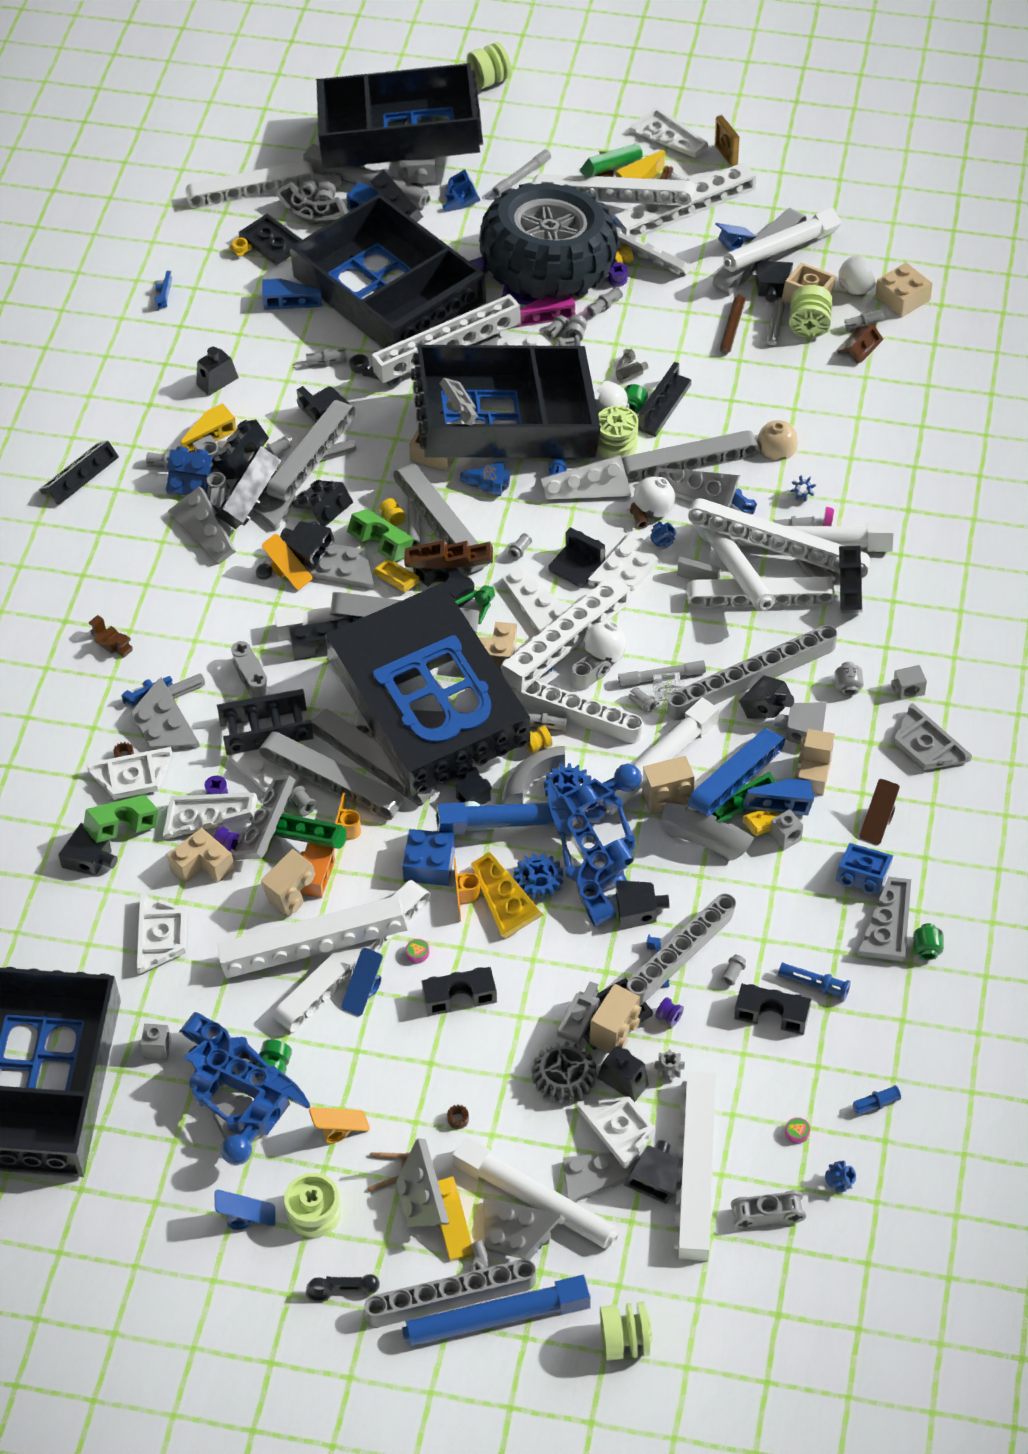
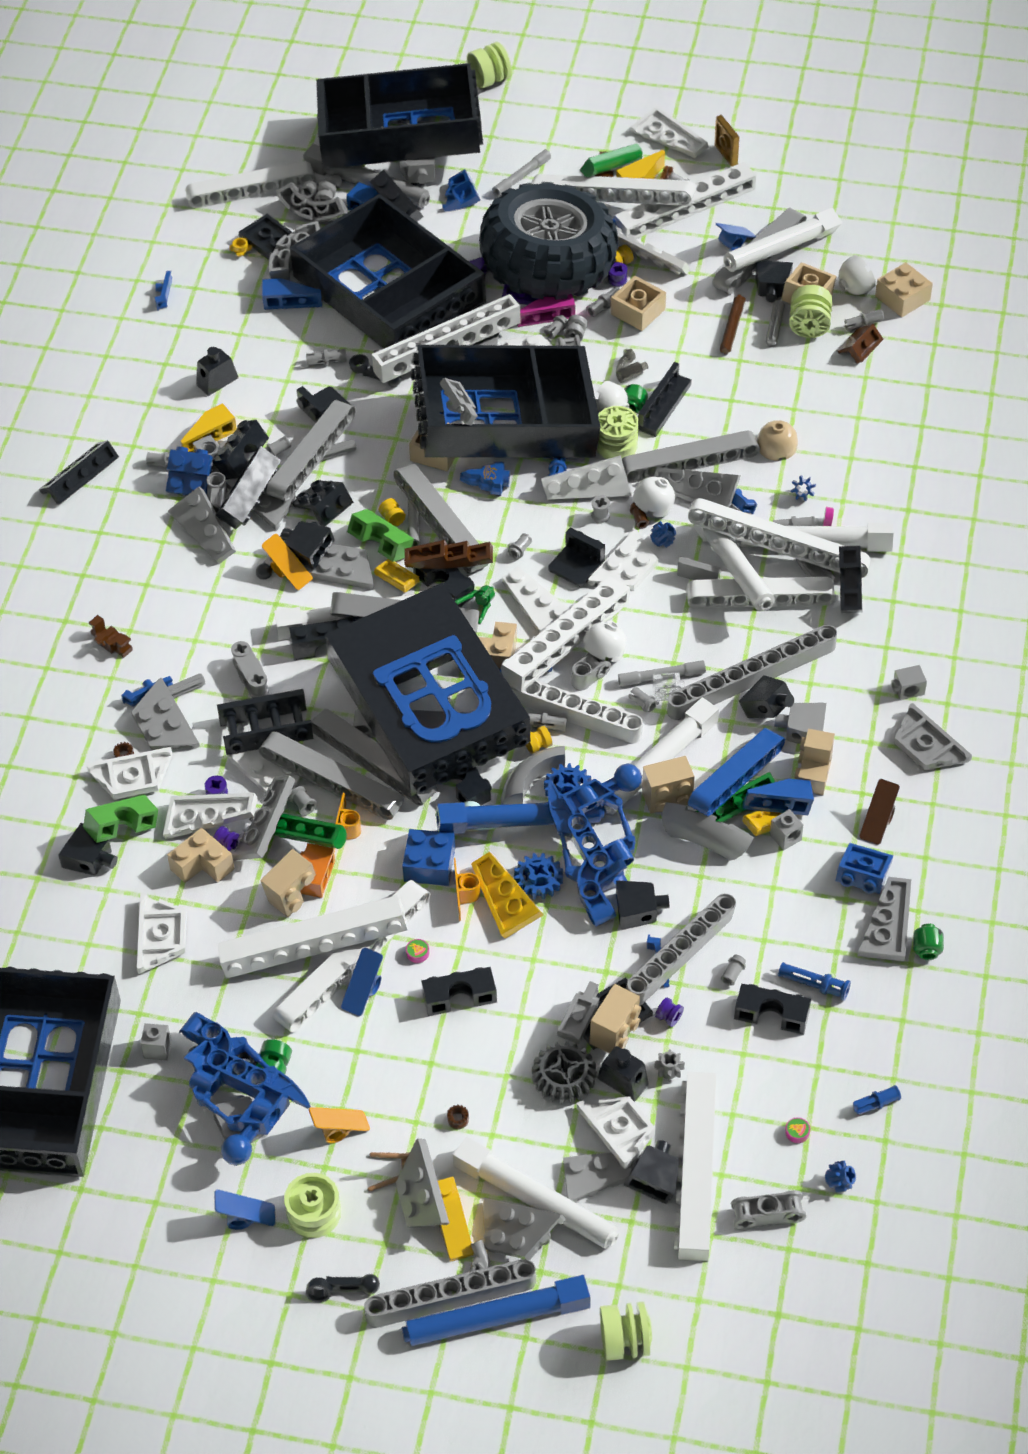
light grey head [834,662,864,696] -> none
none -> light grey brick [269,221,320,281]
none -> light grey bush [591,496,610,523]
none -> tan brick [611,276,666,331]

